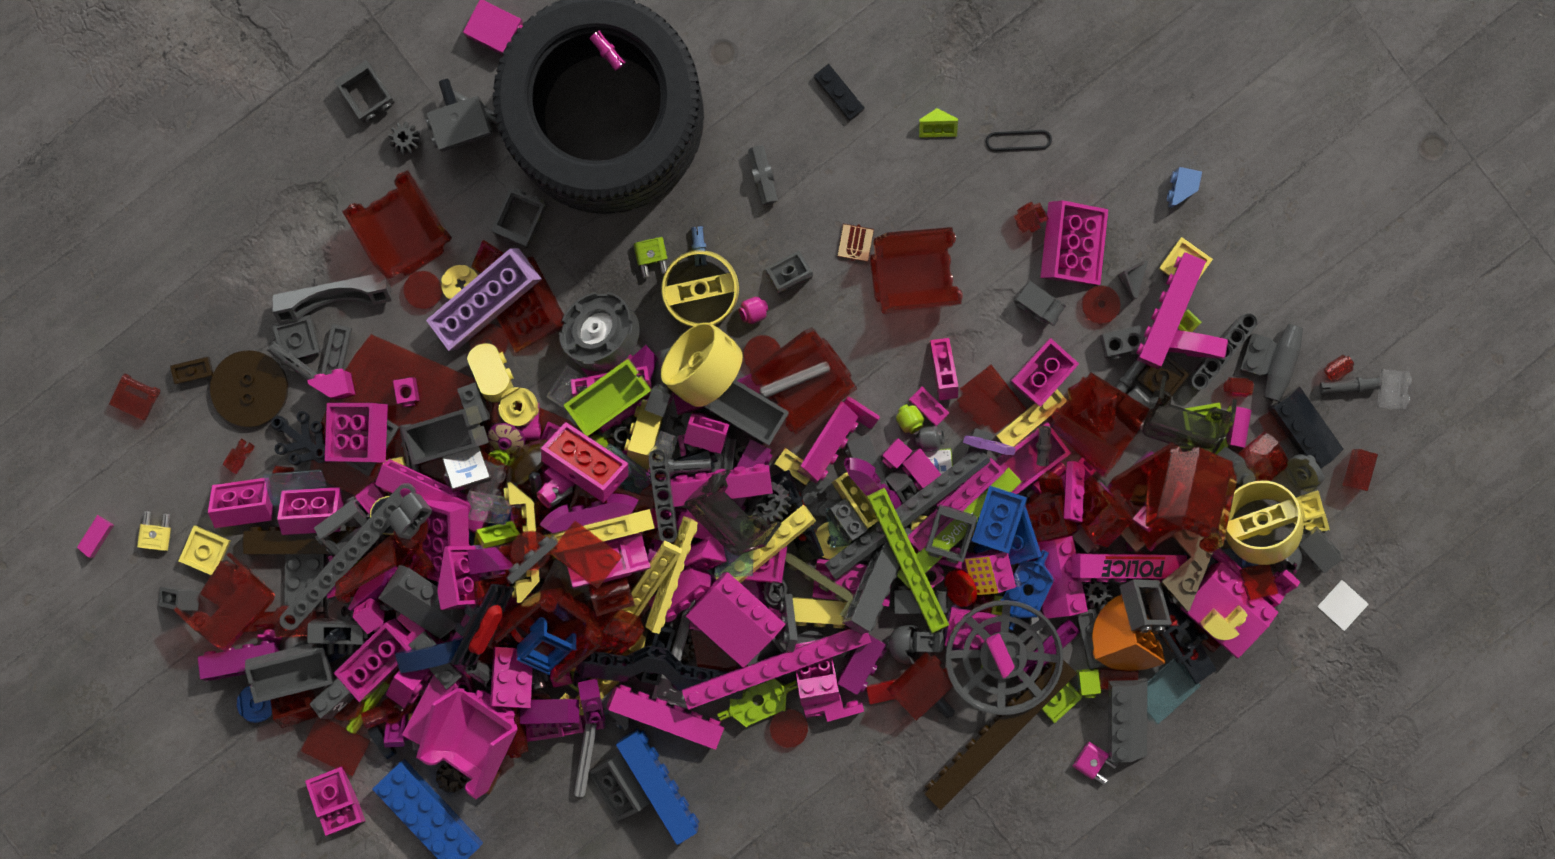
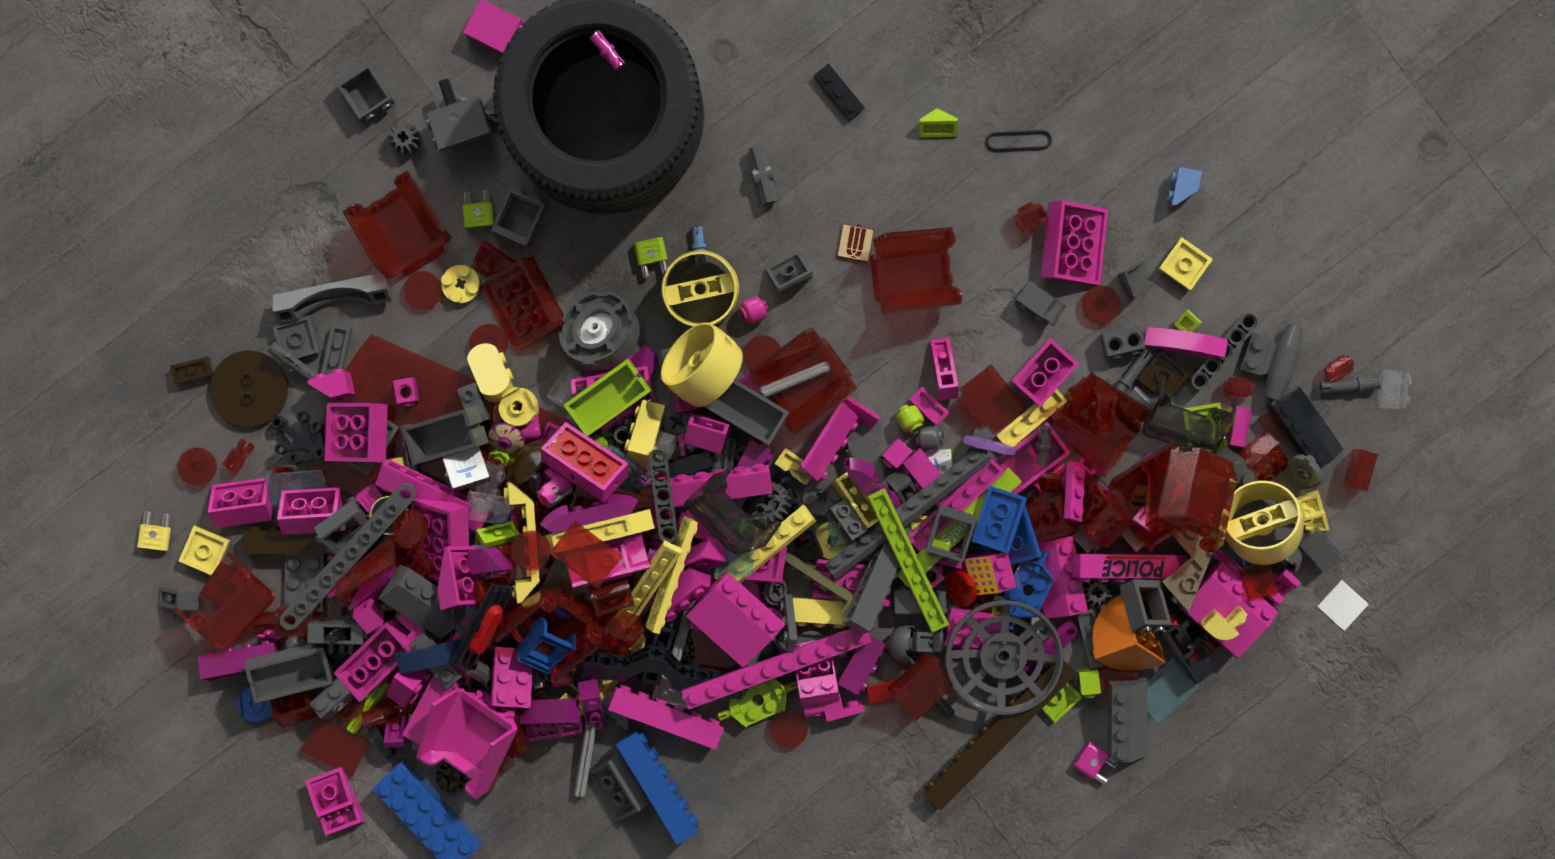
dark pink slope [77,515,114,558] -> none
clear red plate [109,373,161,421] -> none
dark grey brick [388,492,432,539] -> none
lavender brick [426,248,541,351] -> none
dark grey plate [507,535,558,584] -> none
dark grey slope [645,382,675,417] -> none
dark grey pin [655,459,711,476] -> none
dark pink slope [986,633,1014,678] -> none
dark pink brick [1136,252,1206,369] -> none
none -> clear red plate [177,447,217,486]
none -> lime piece [462,190,495,229]

